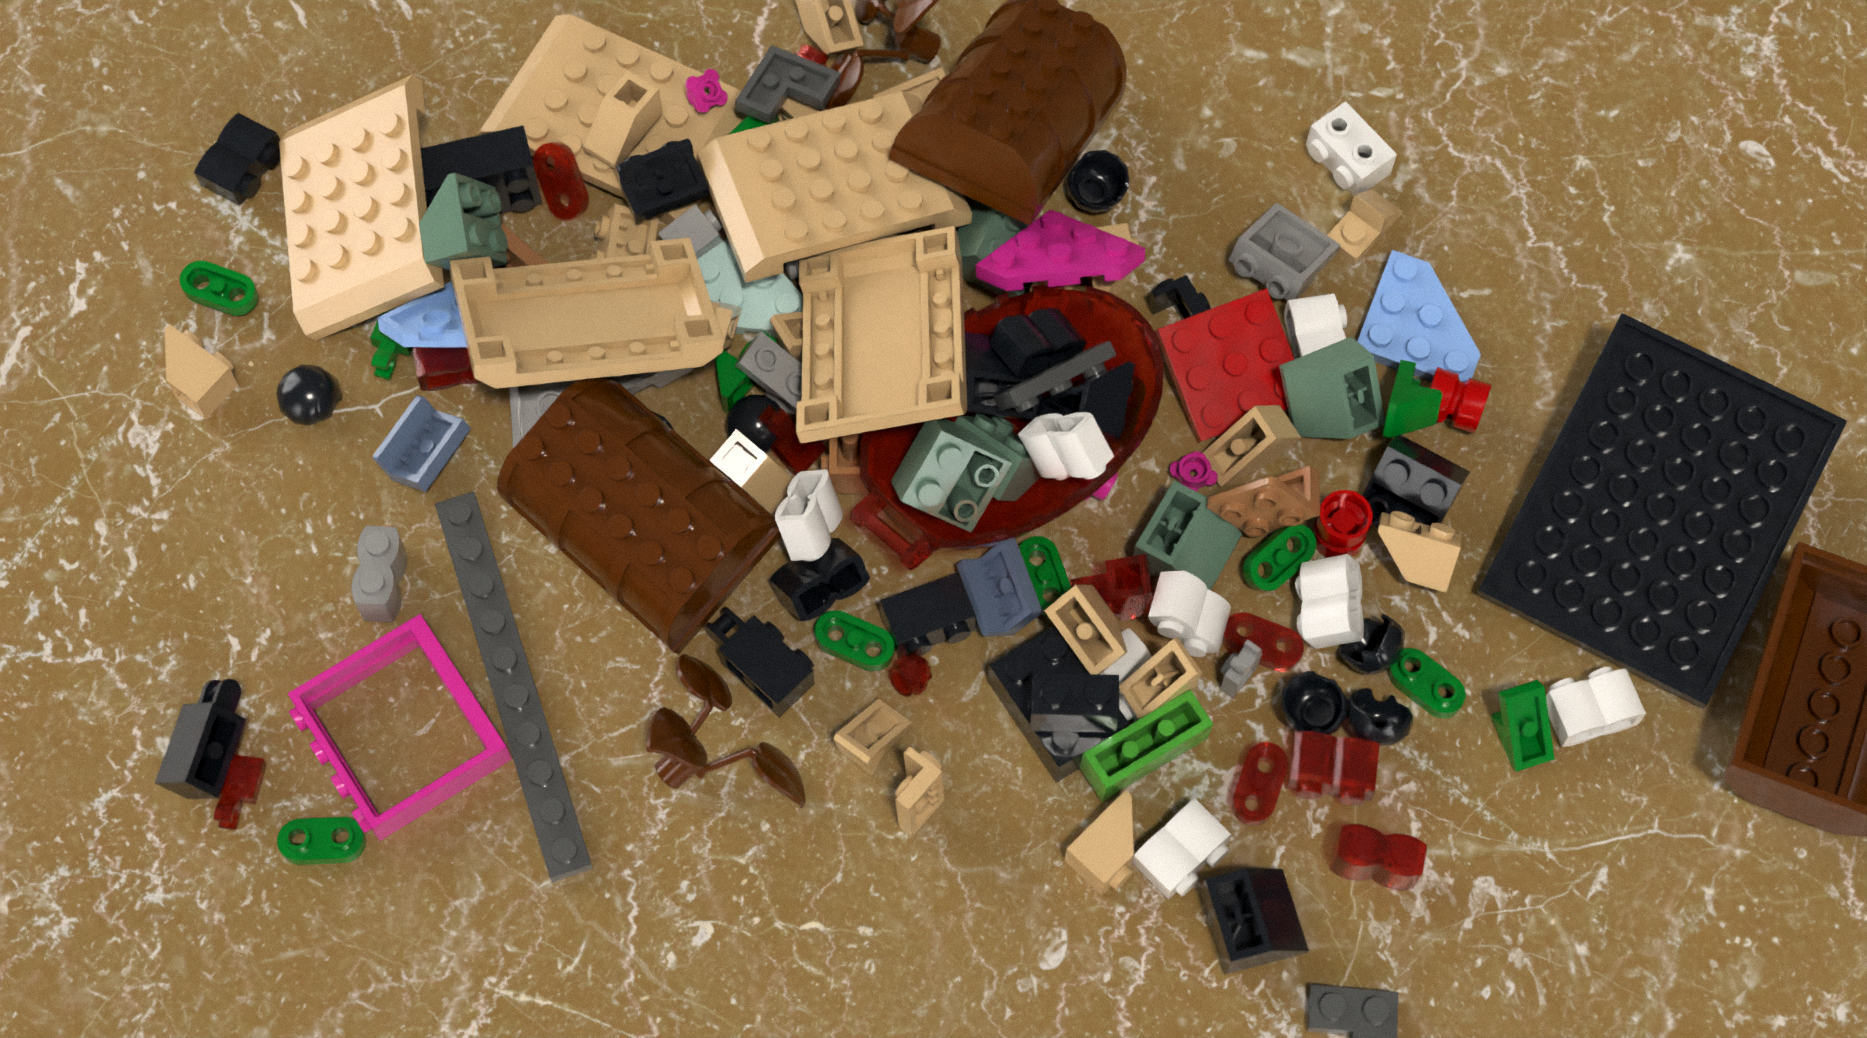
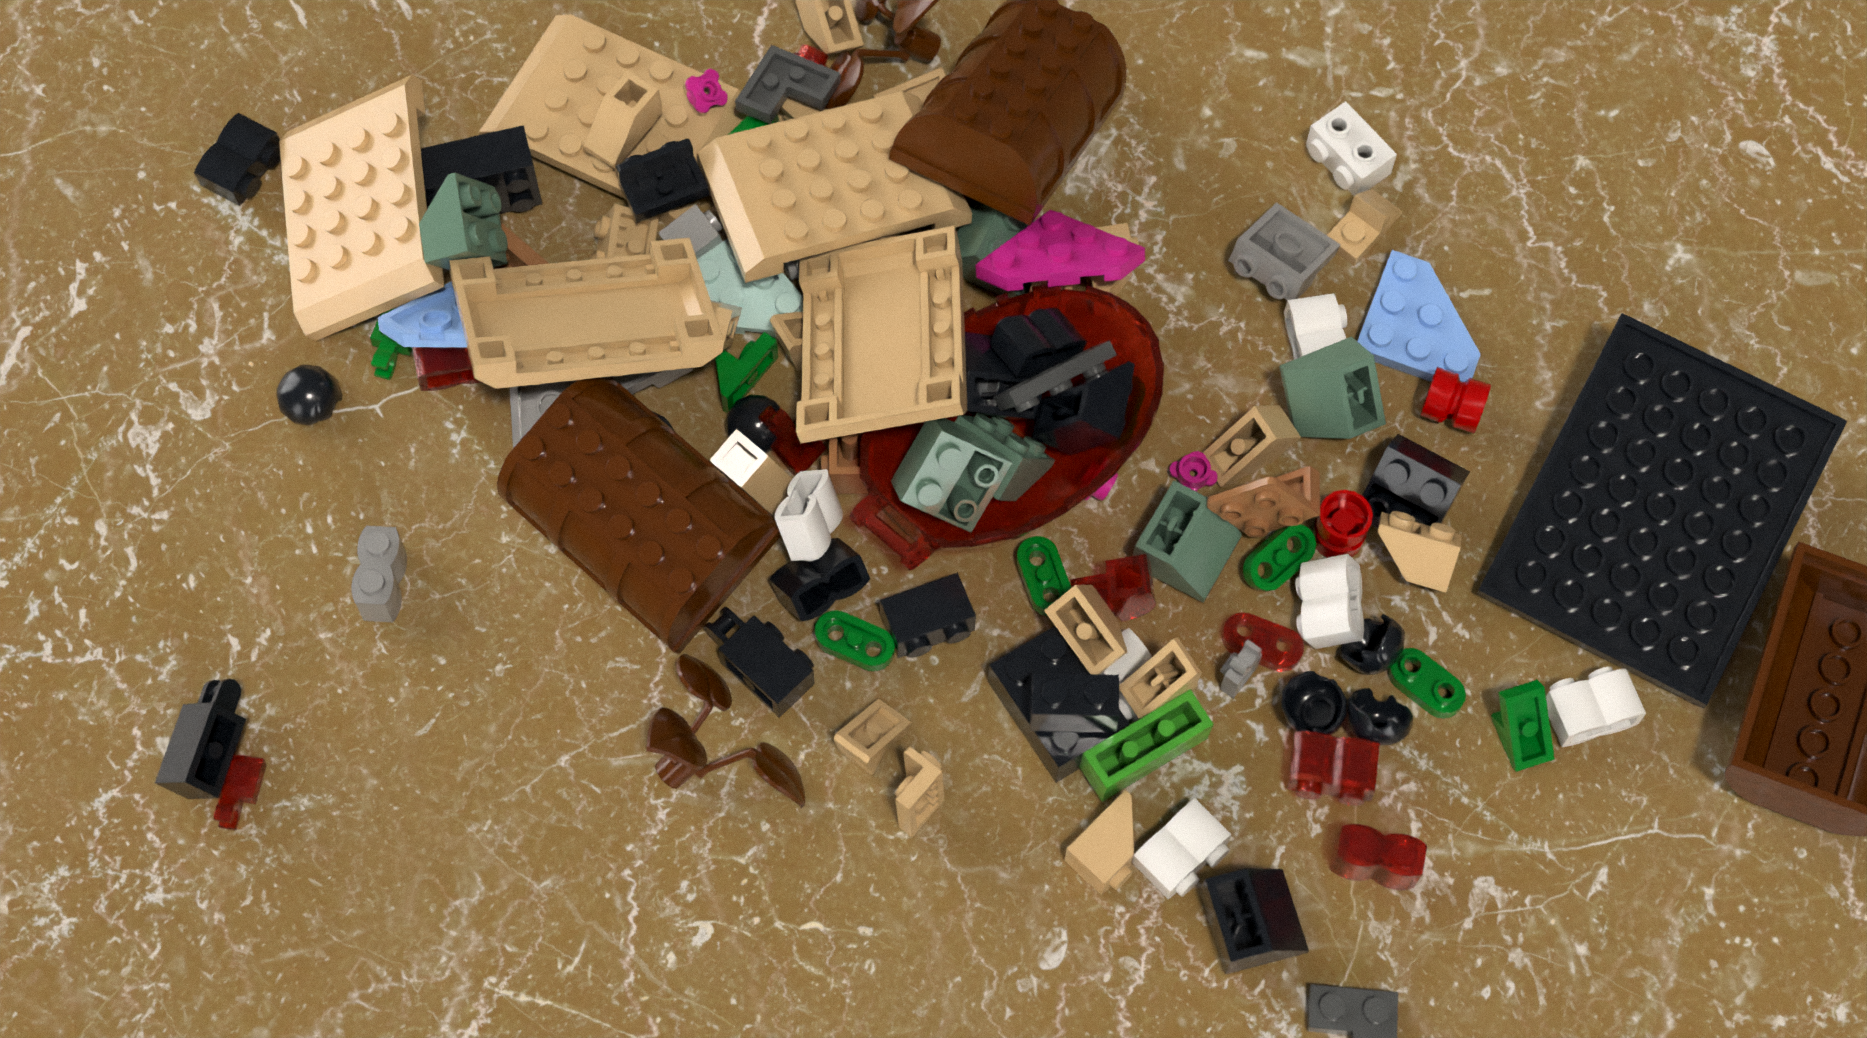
tan slope [164,324,238,420] -> none
green plate [179,261,258,316] -> none
green plate [277,817,366,865] -> none
dark pink window [287,614,512,841] -> none
sand blue bracket [373,395,471,492] -> none
dark grey plate [435,491,593,883] -> none
clear red plate [533,141,589,219] -> none
light grey plate [735,332,802,415] -> none
clear red plate [889,654,933,697] -> none
sand blue bracket [957,539,1043,637] -> none
white brick [1018,412,1114,480] -> none
black hair [1067,150,1130,214] -> none
white brick [1148,570,1231,657] -> none
black bracket [1149,275,1211,320] -> none
red plate [1154,288,1294,443] -> none
clear red plate [1231,742,1288,826] -> none
green slope [1383,360,1442,438] -> none

